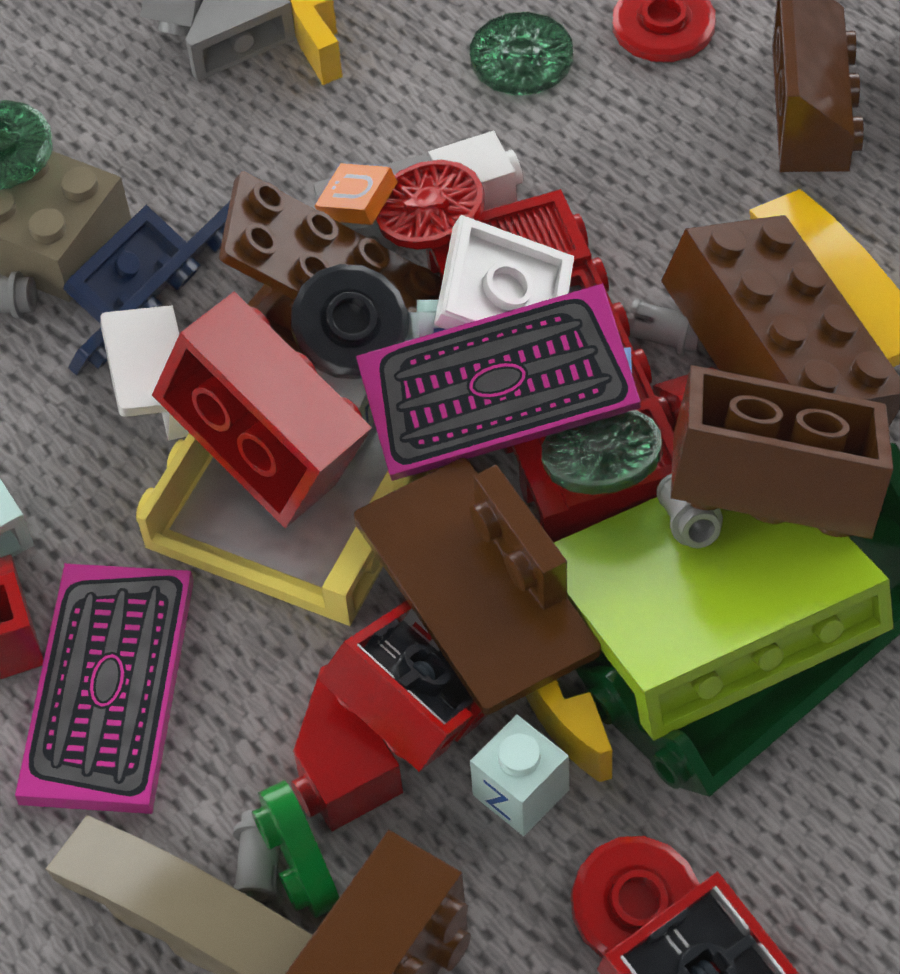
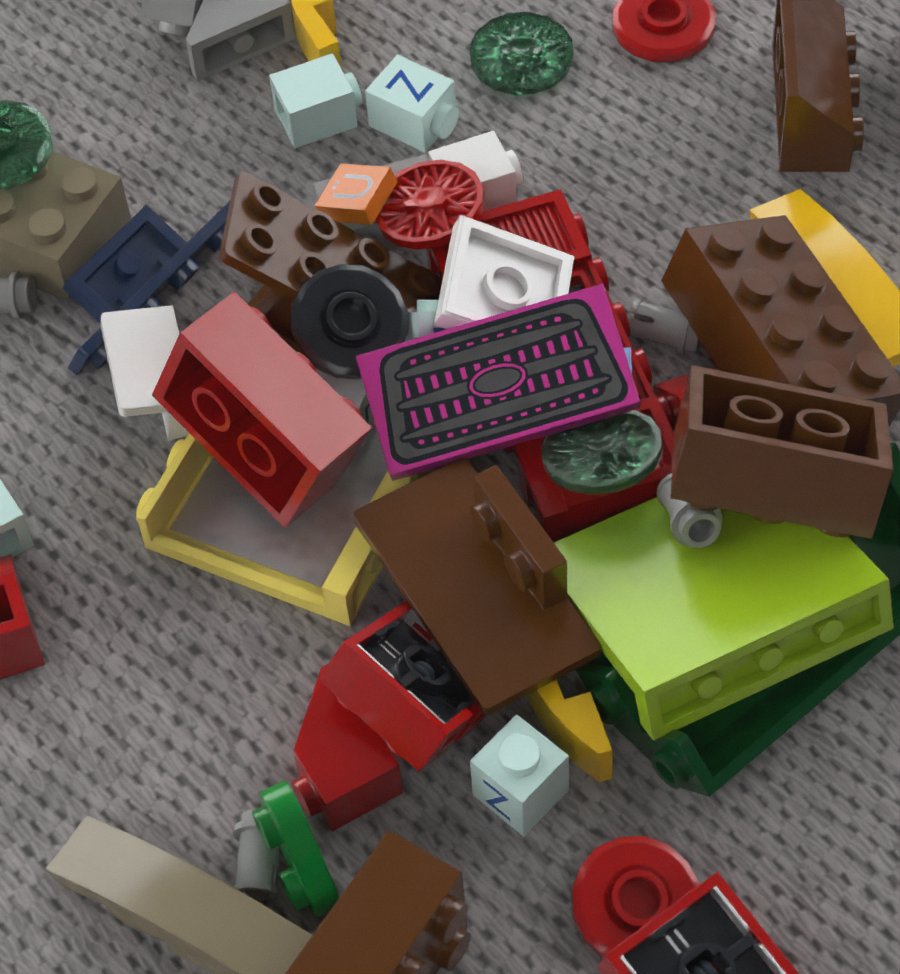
tile [15,563,194,814] -> none
none -> light aqua brick [269,53,362,149]
none -> light aqua brick [365,54,459,152]

